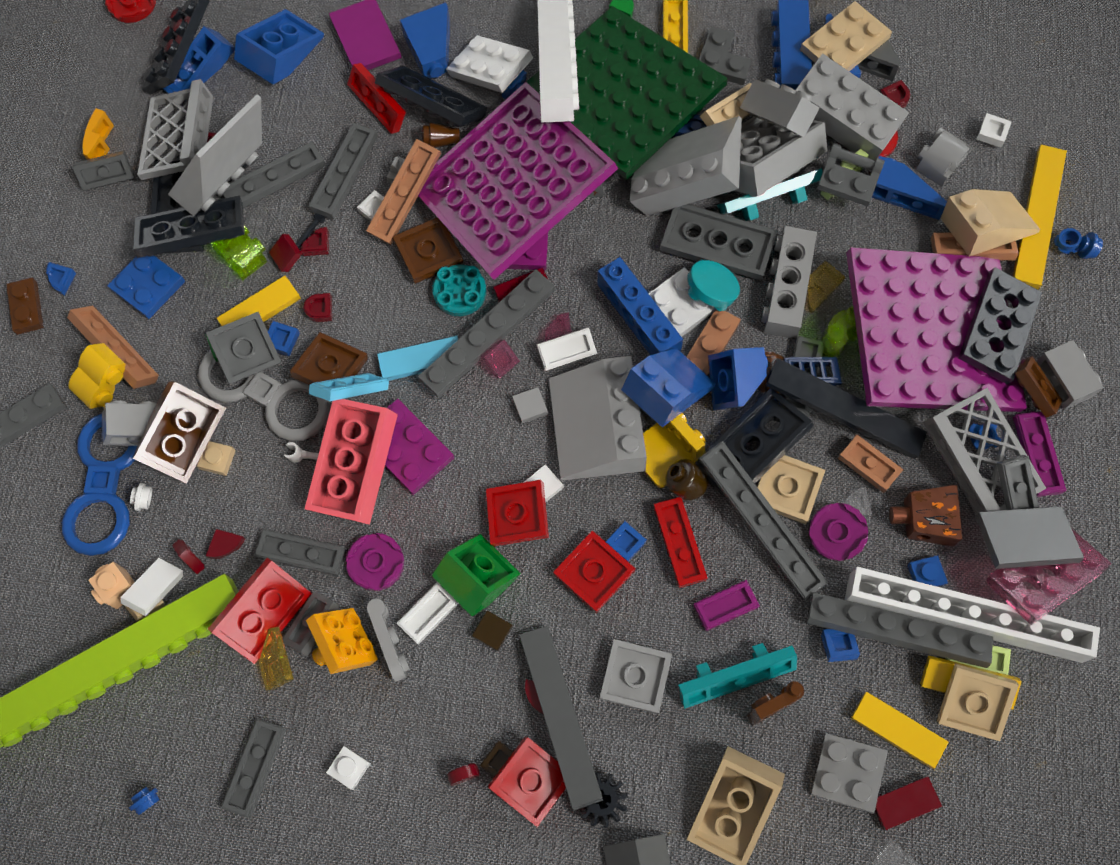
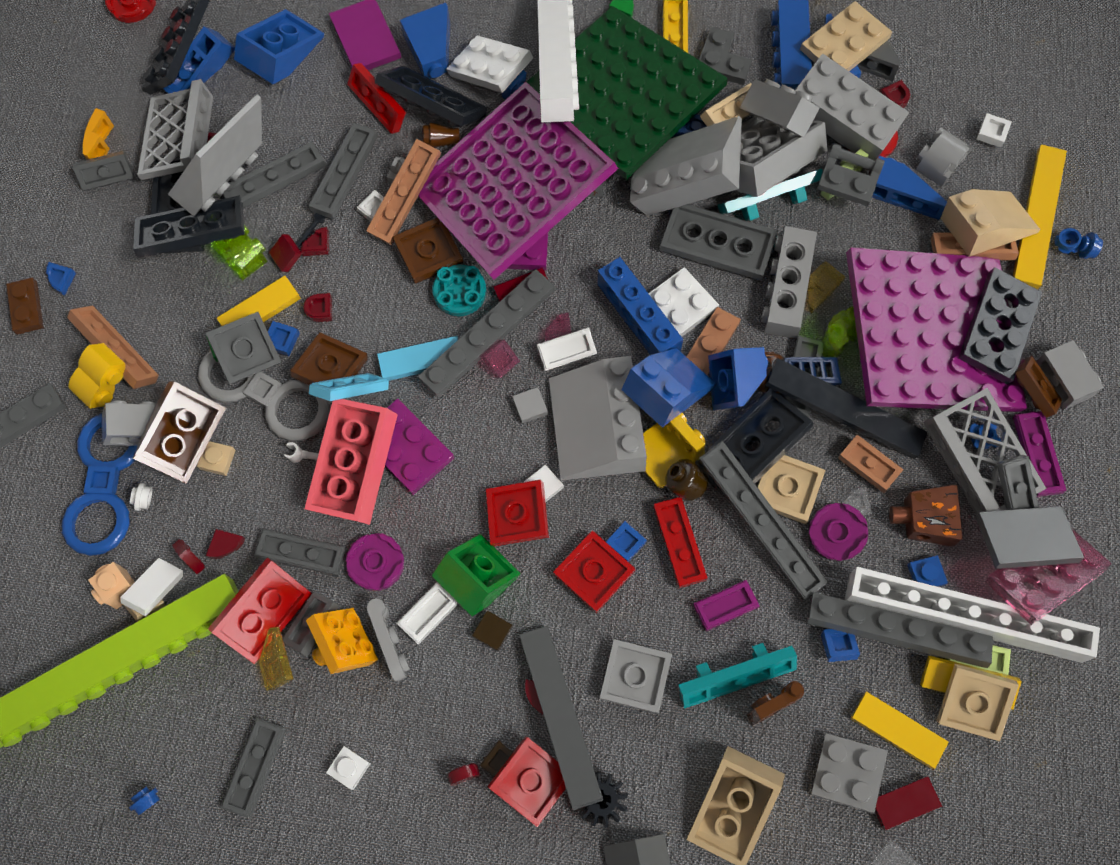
blue plate [107,256,185,319] -> none
teal tile [687,260,740,311] -> none

